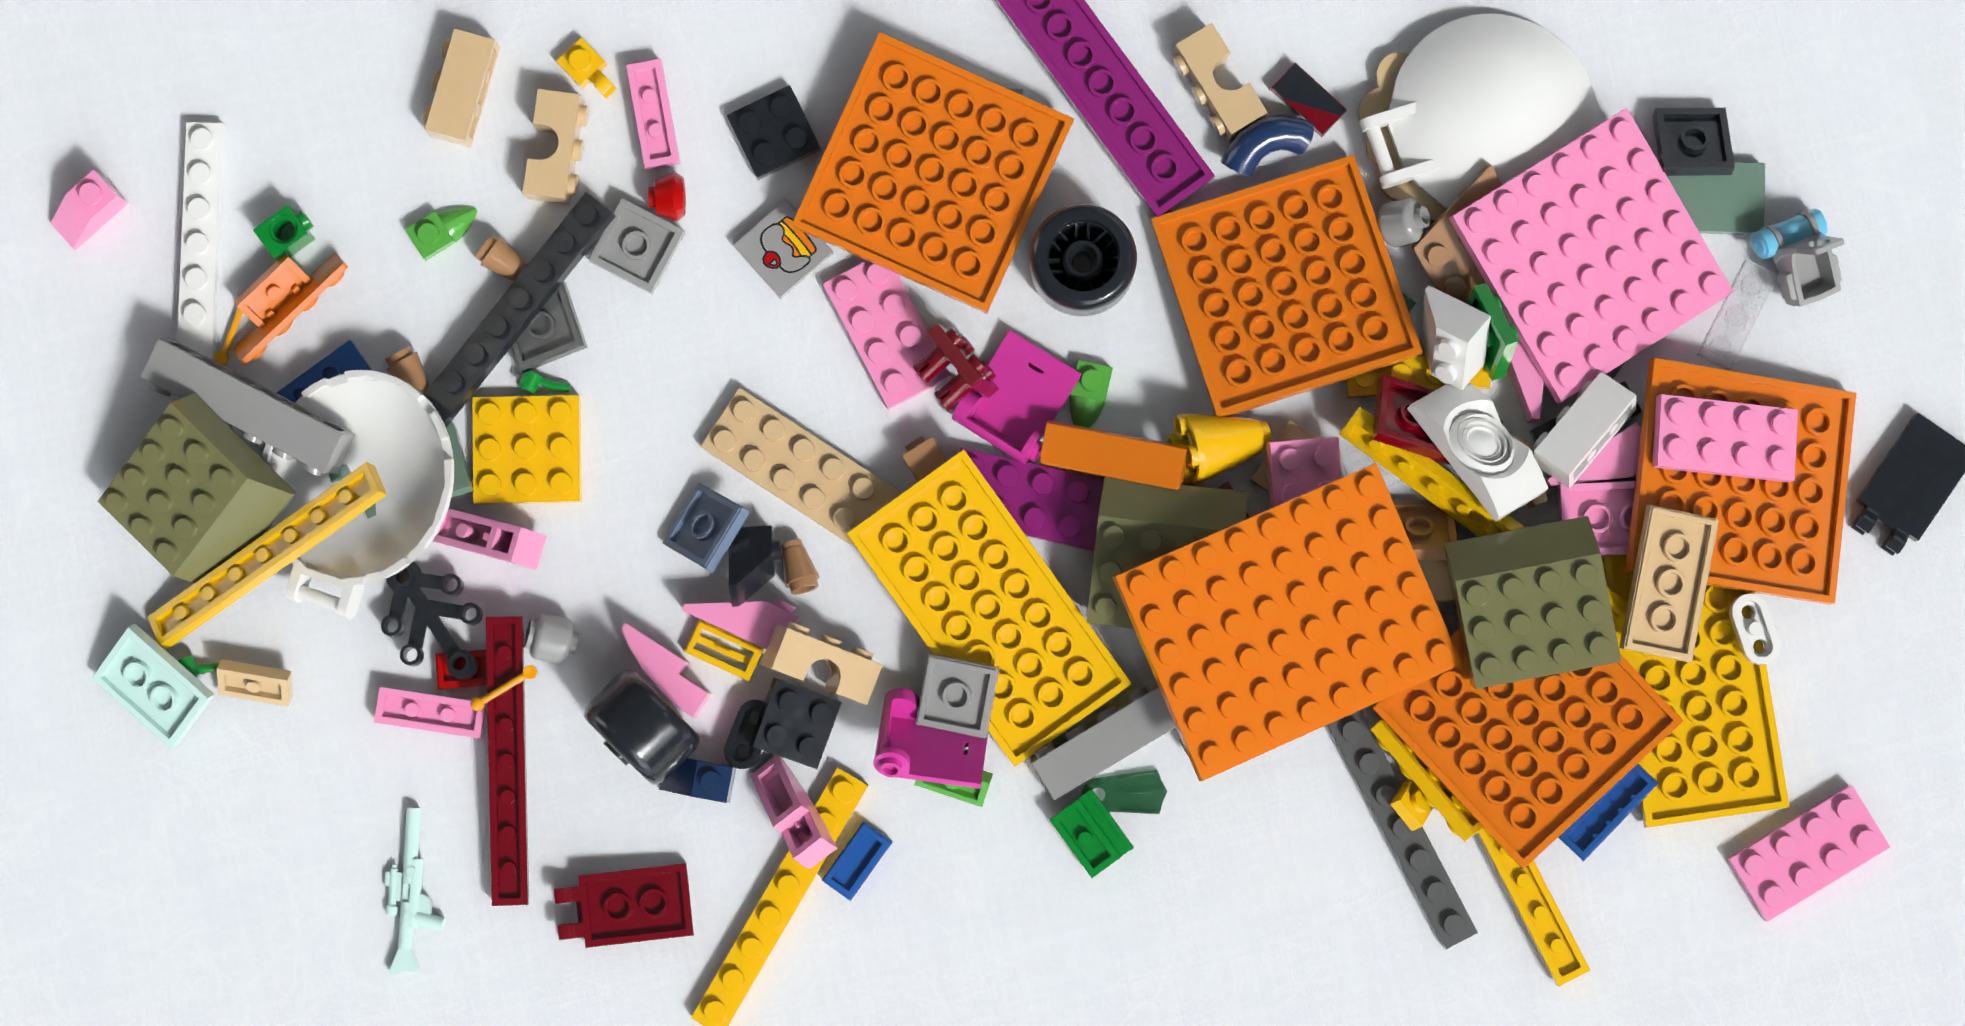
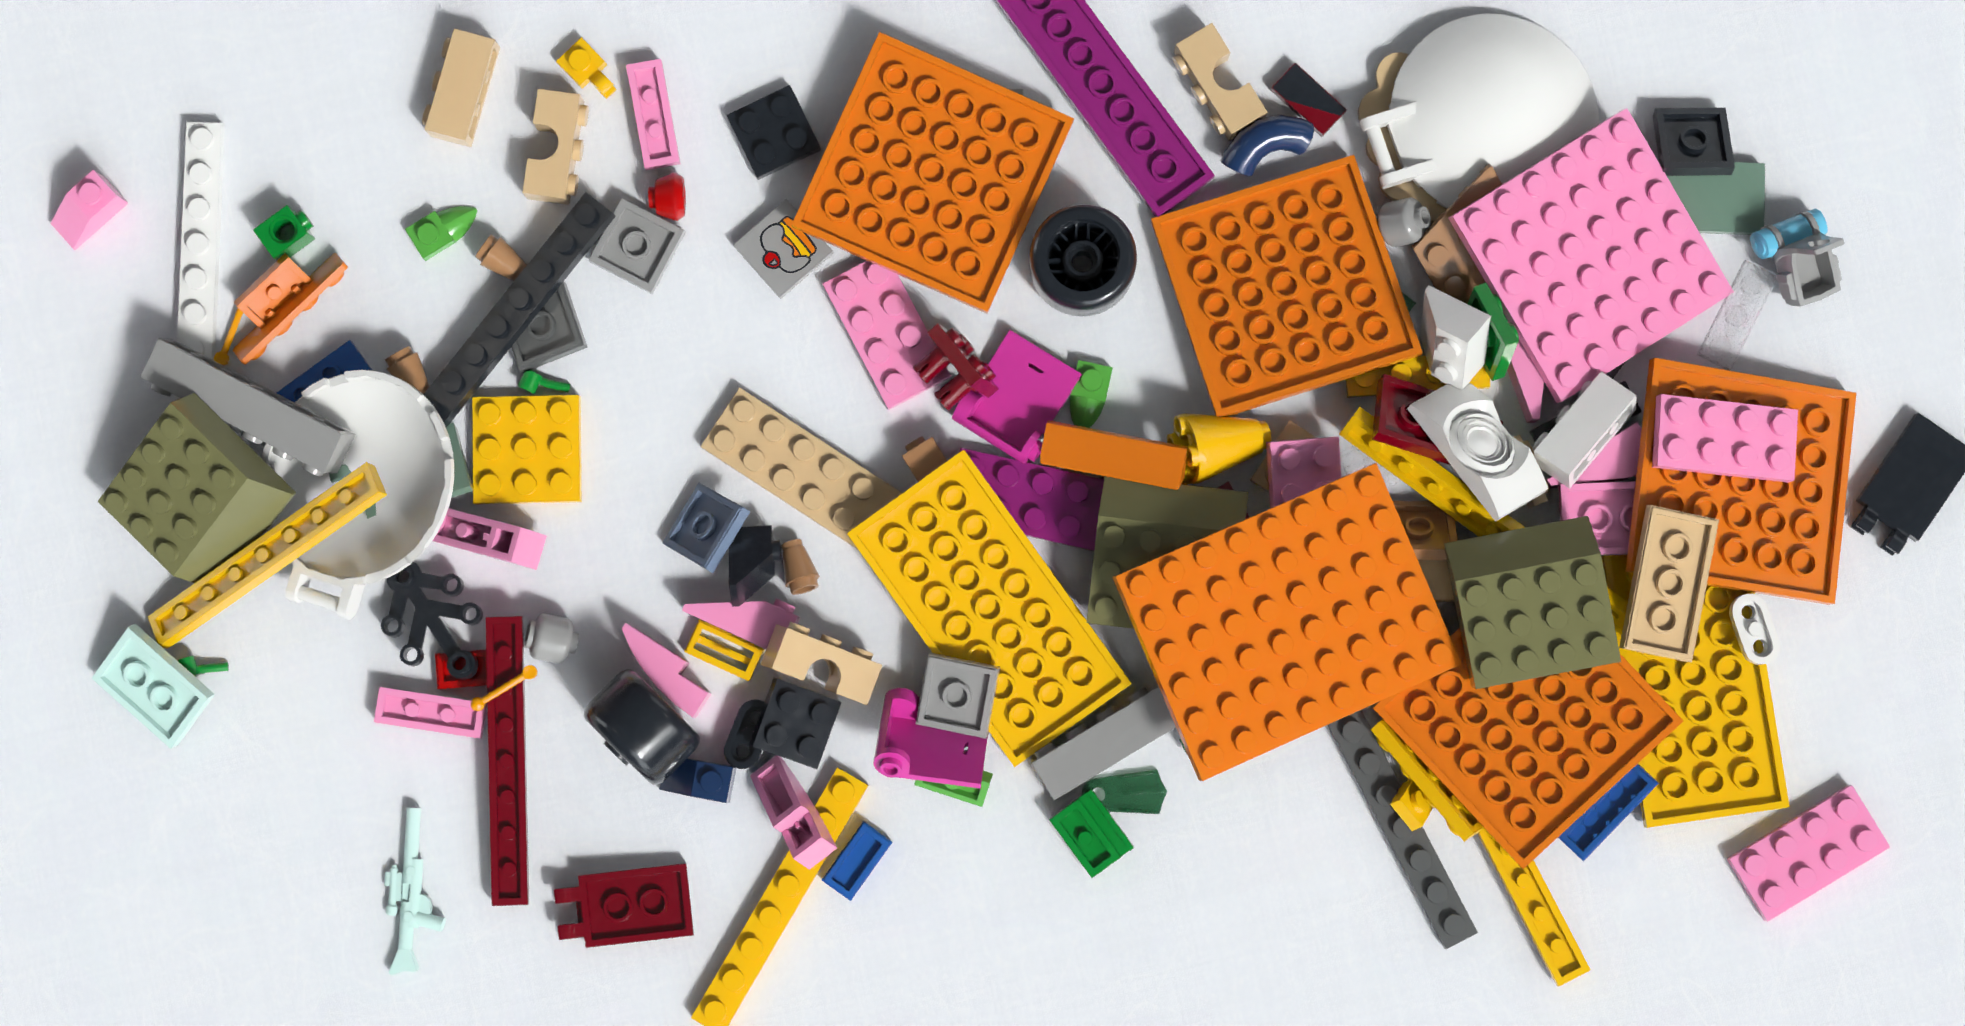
tan plate [217,659,293,706] -> none

